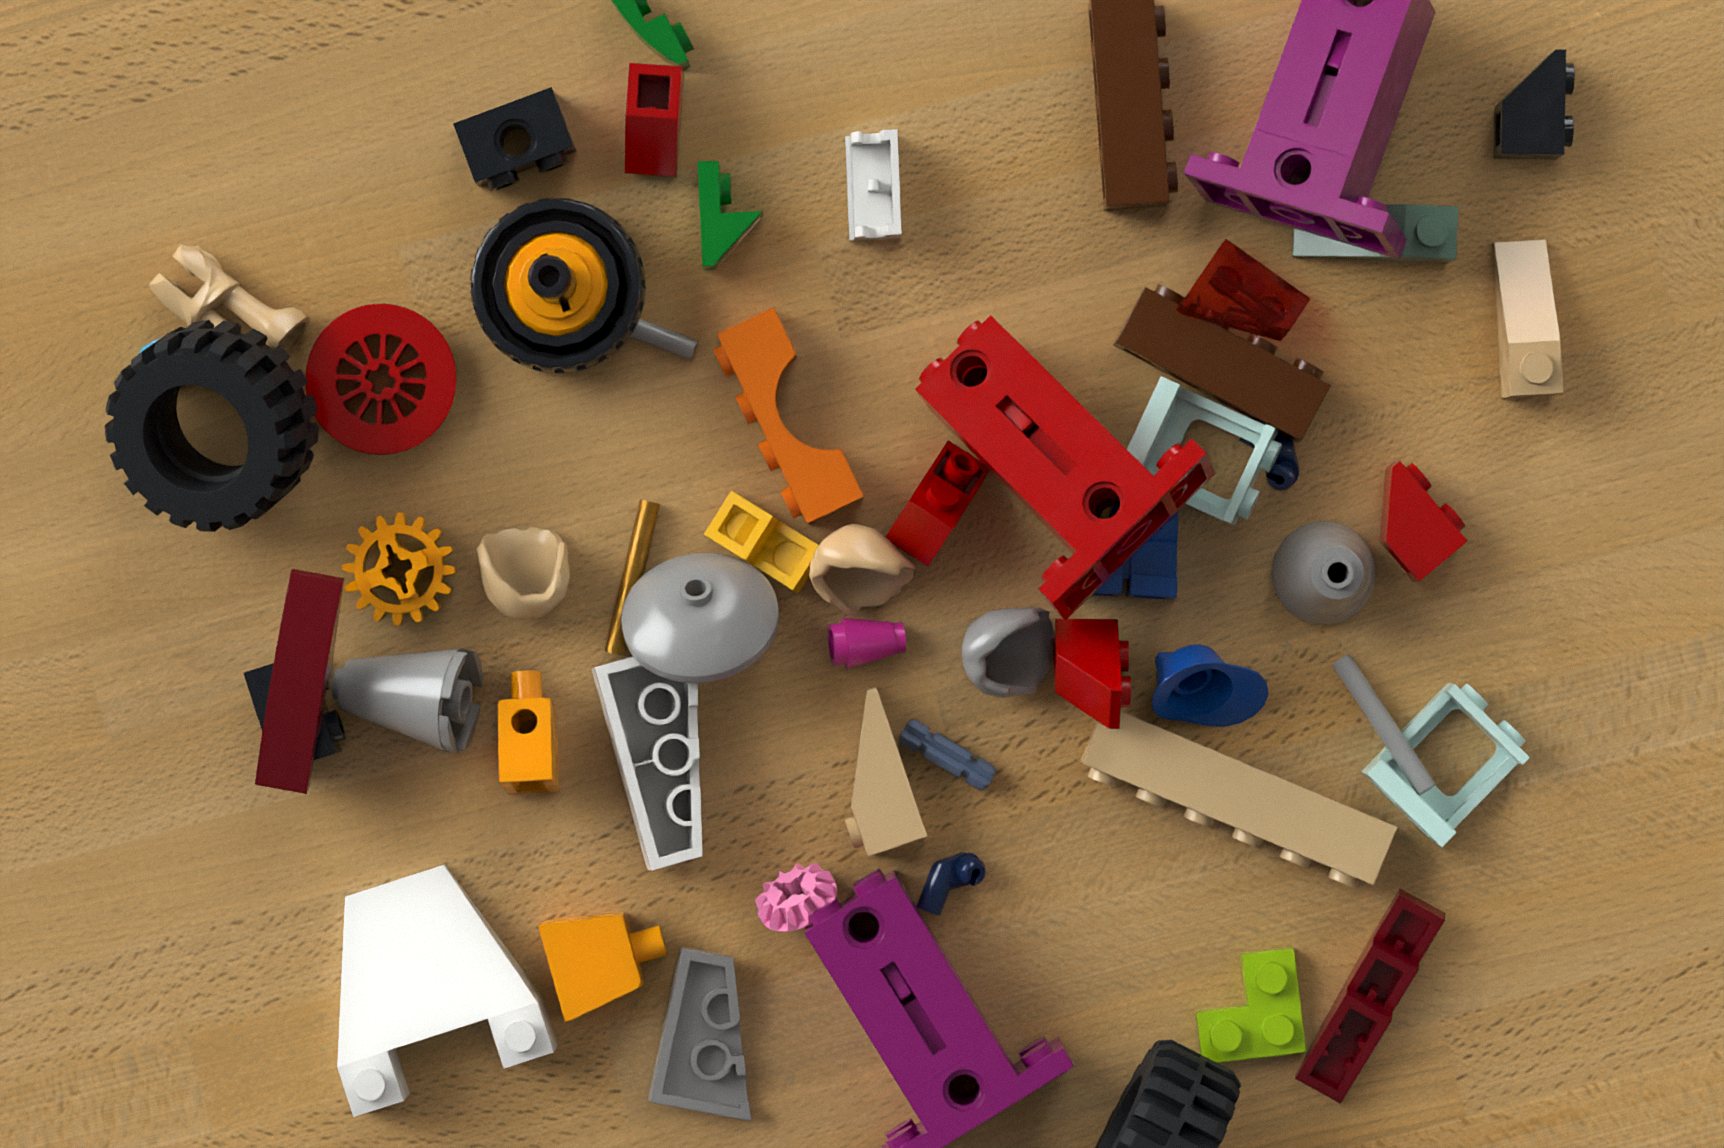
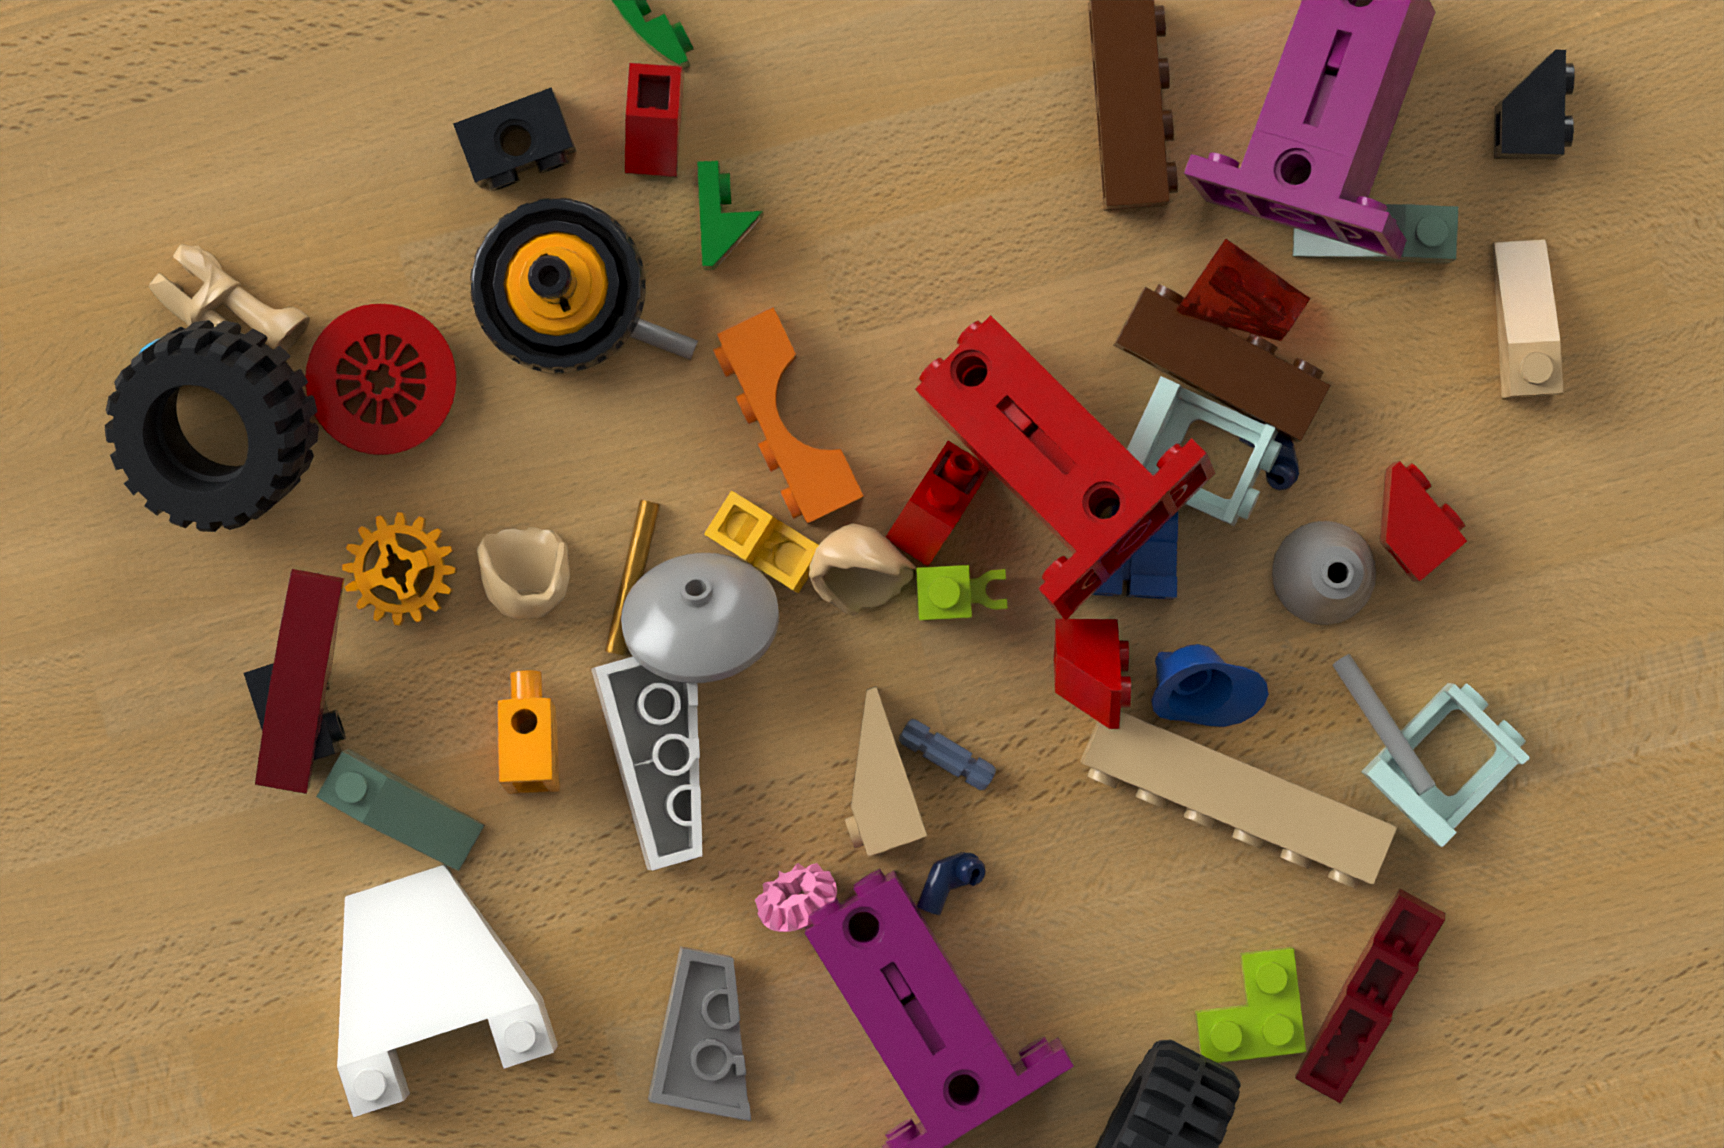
light grey cone [332,648,483,753] -> none
light orange torso [538,912,668,1022] -> none
dark pink cone [828,618,906,669] -> none
white hinge [845,129,902,241] -> none
light grey hair [961,608,1054,698] -> none
none -> sand green slope [316,749,485,871]
none -> lime brick [916,565,1008,620]

